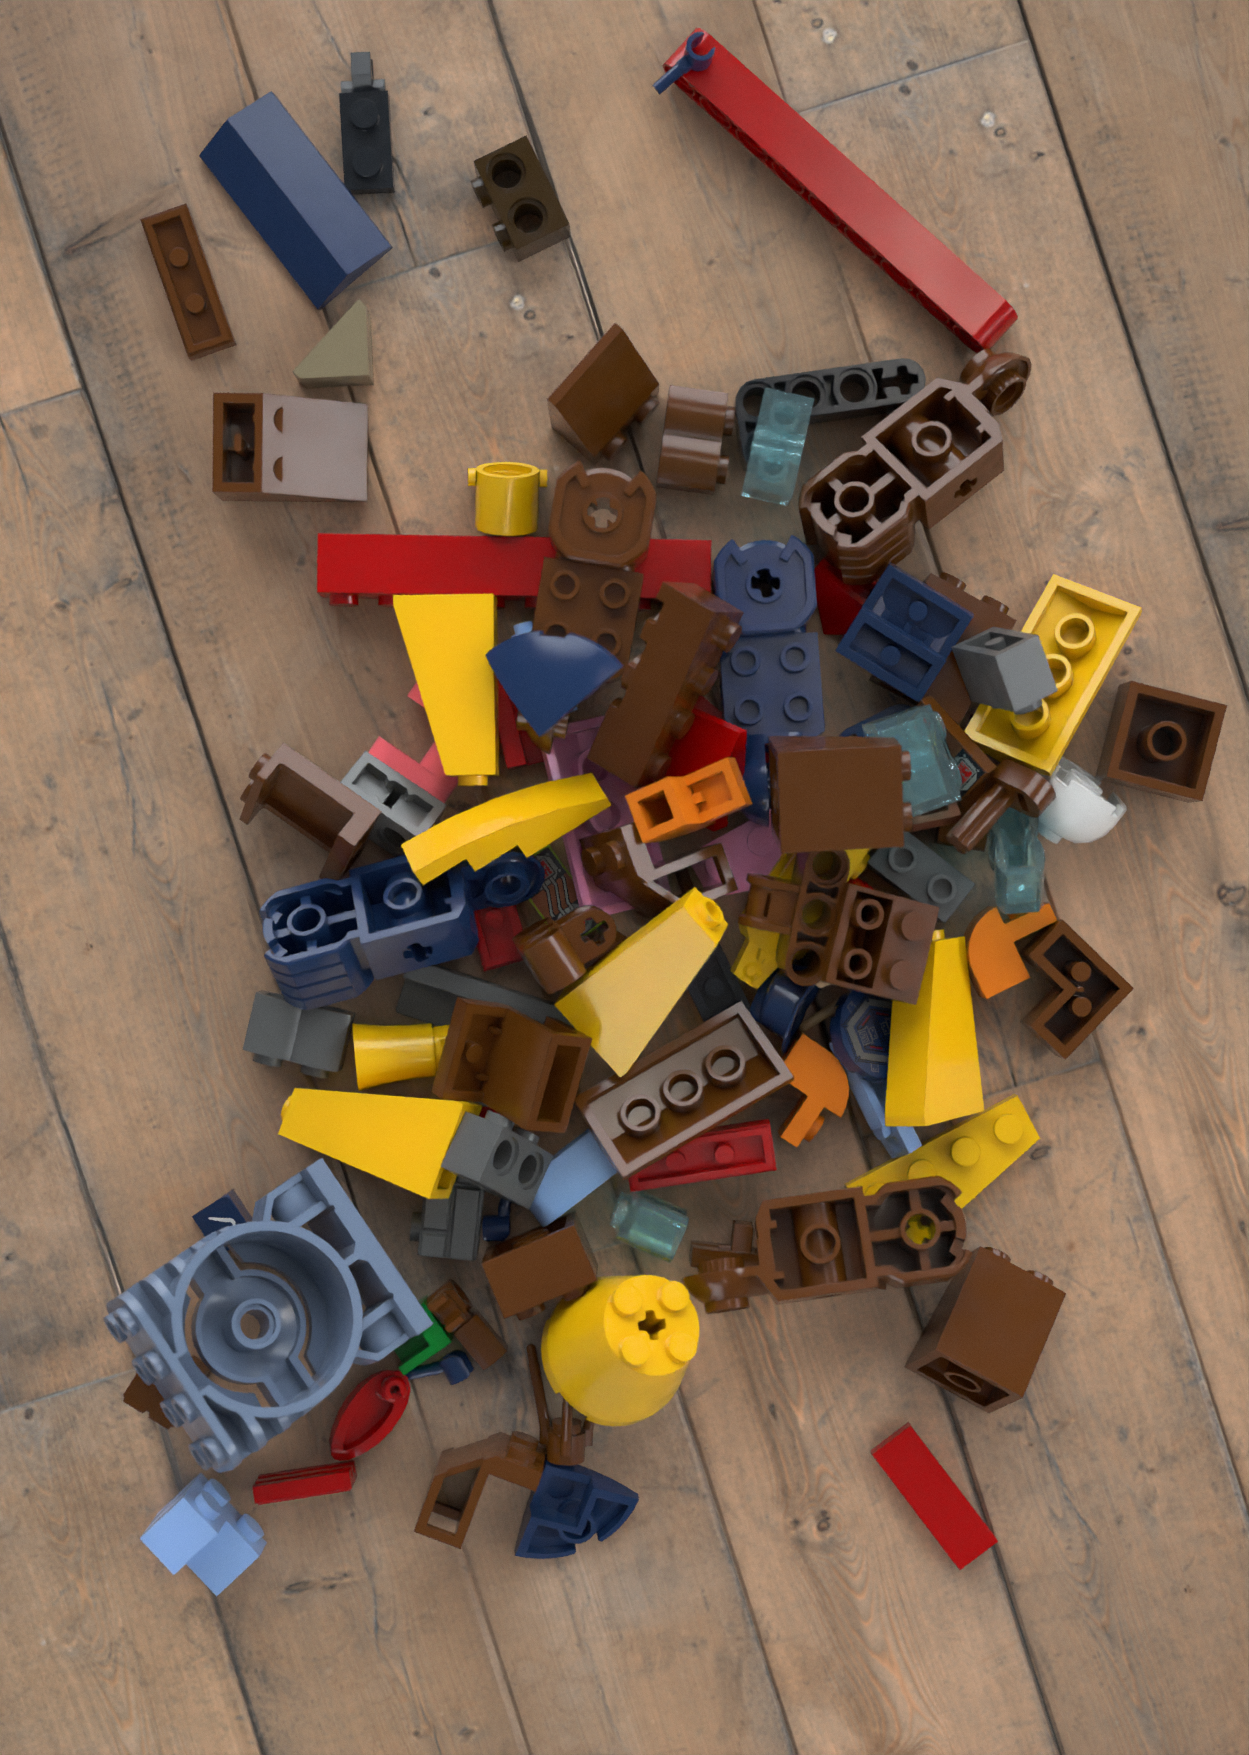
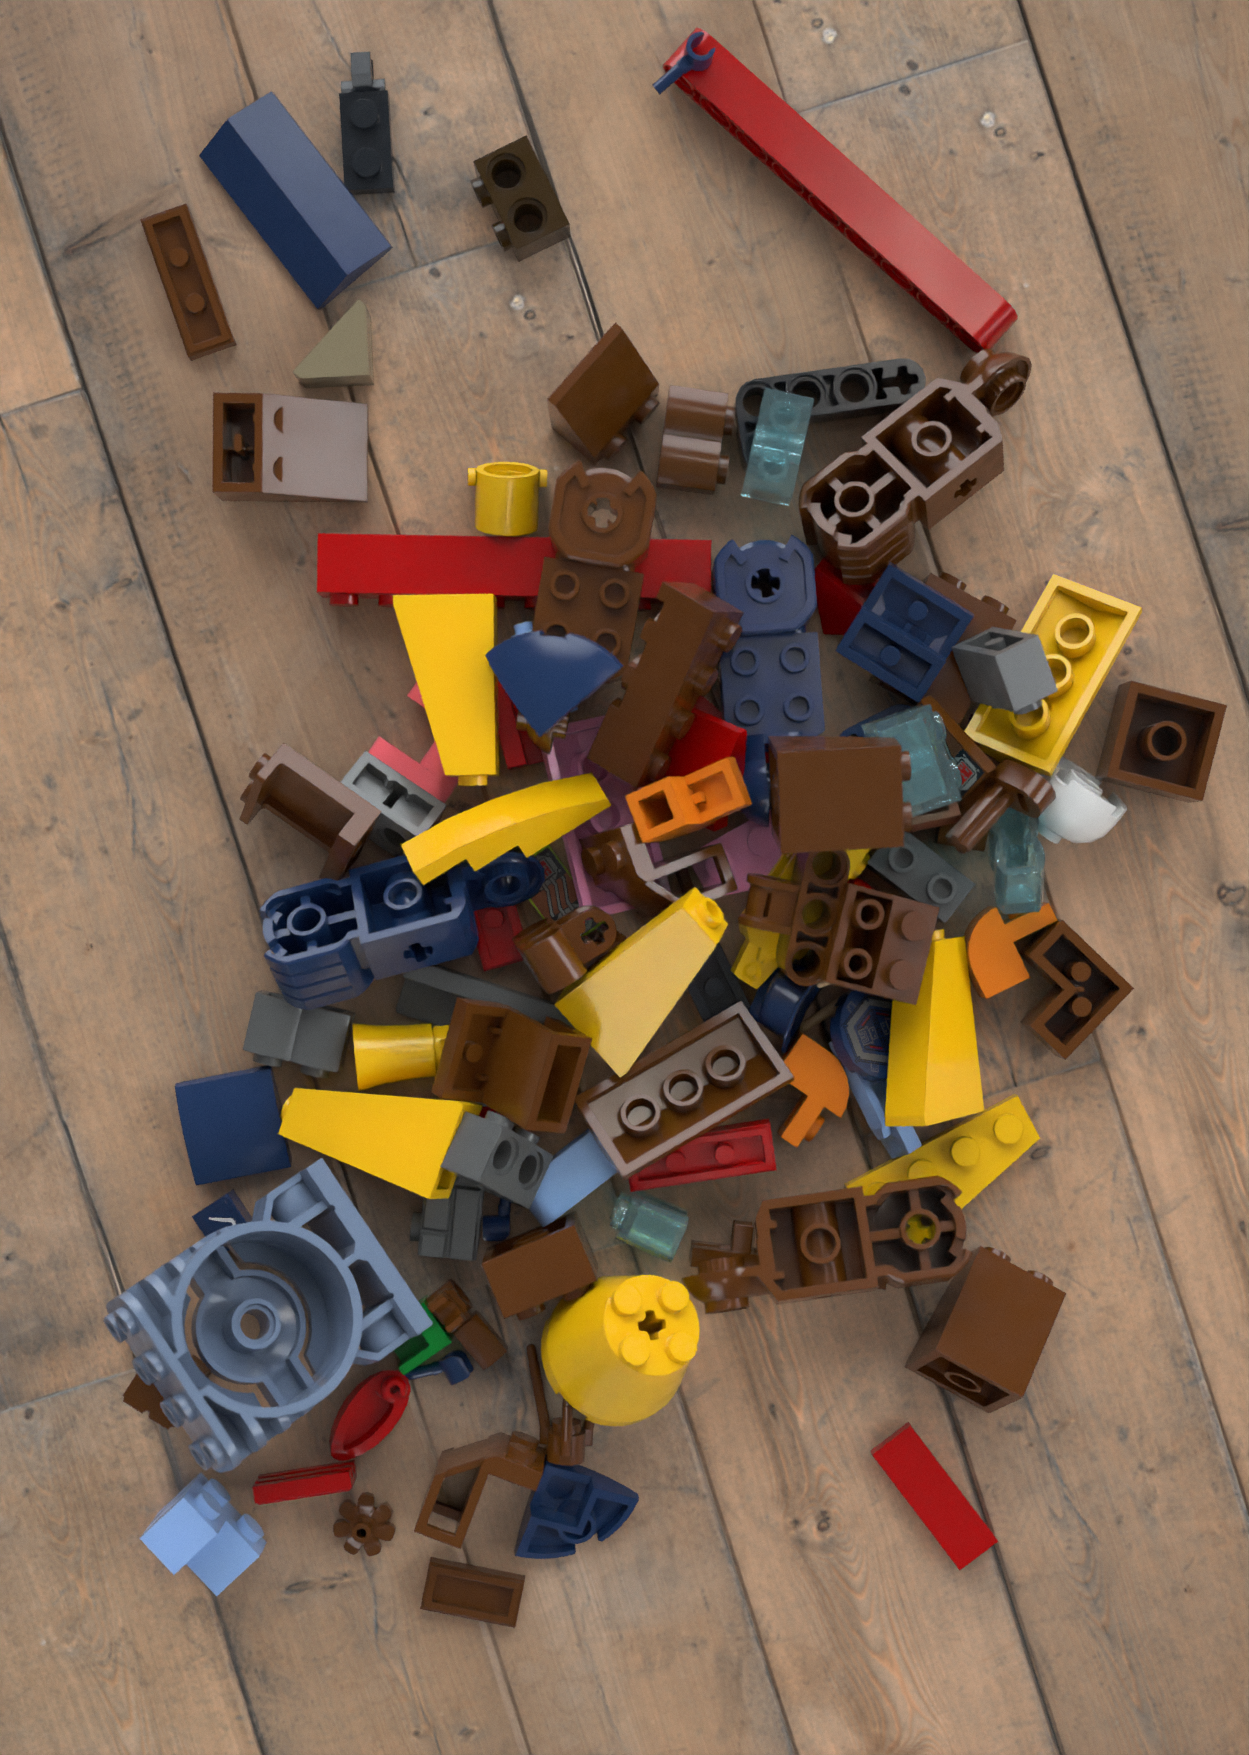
none -> dark blue slope [175,1065,292,1186]
none -> reddish brown plant [333,1492,396,1556]
none -> reddish brown tile [420,1557,525,1628]

